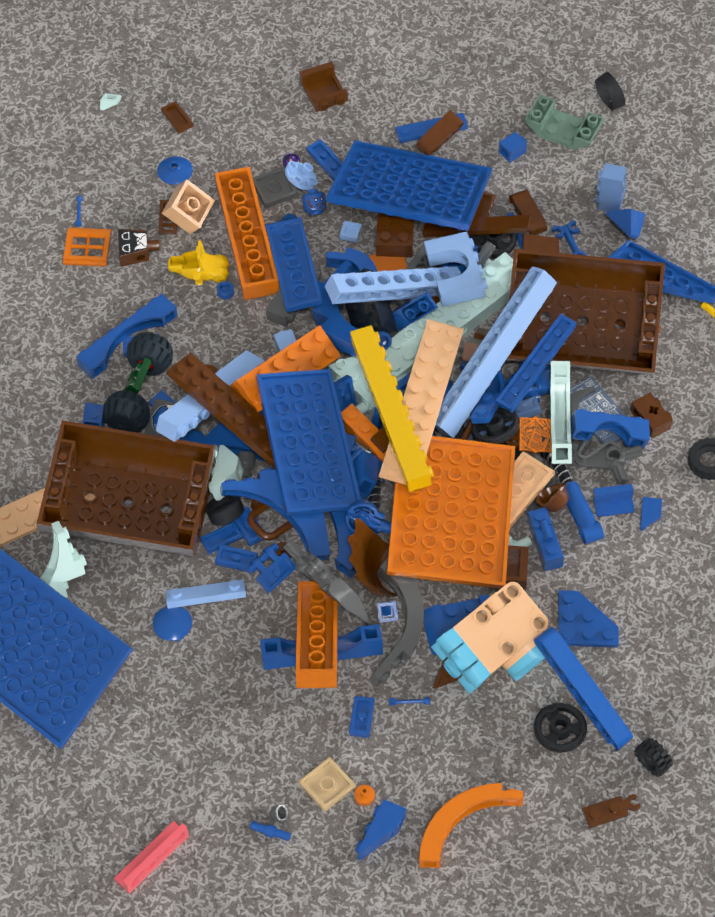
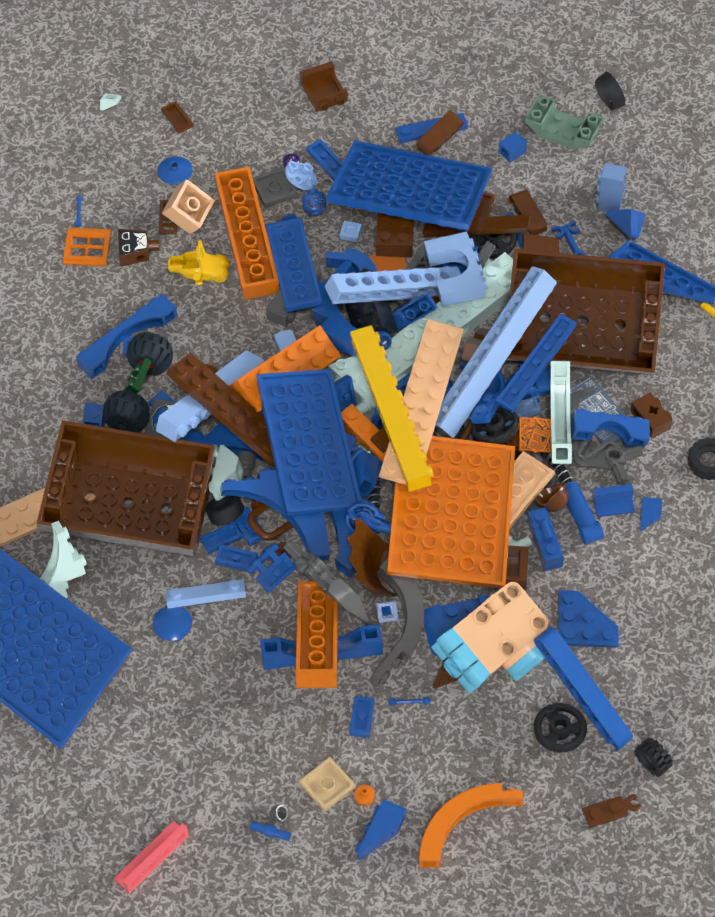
blue tile [216,281,234,300] -> none

